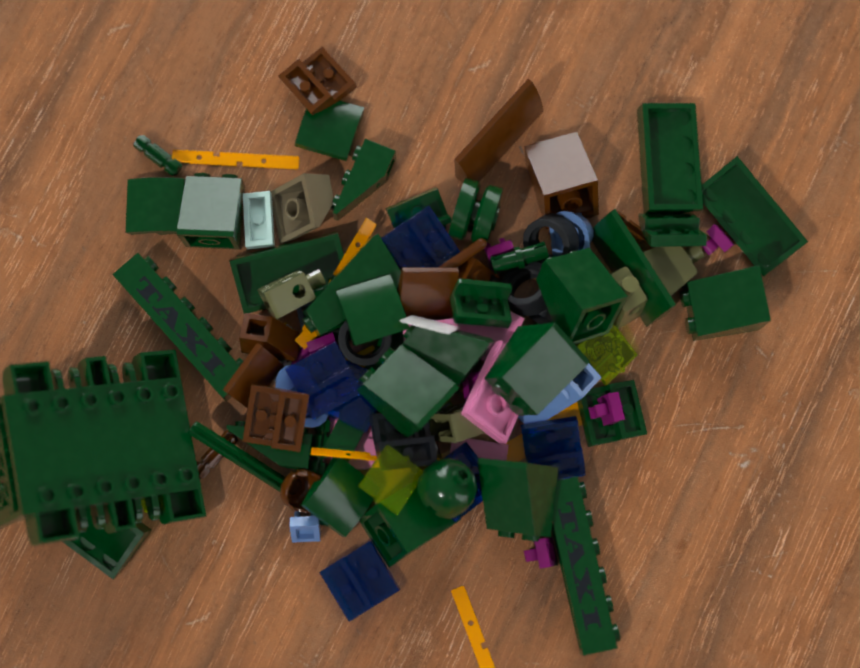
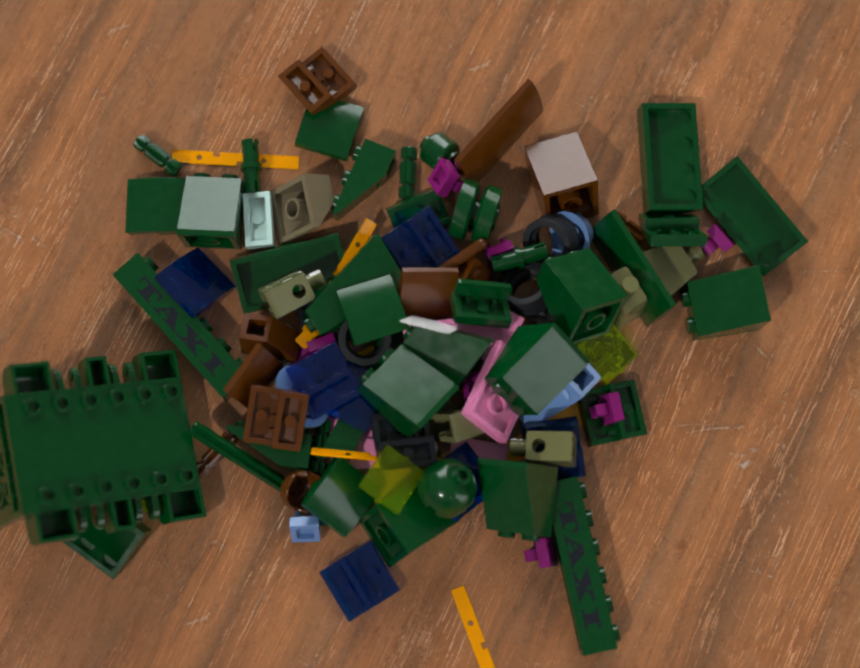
none -> clear blue slope [154,247,236,319]
none -> dark green pin [240,138,262,193]
none -> dark green axle [398,146,417,200]
none -> dark green head [420,132,460,170]
none -> magenta tile [428,158,464,198]
none -> olive torso [510,431,577,467]

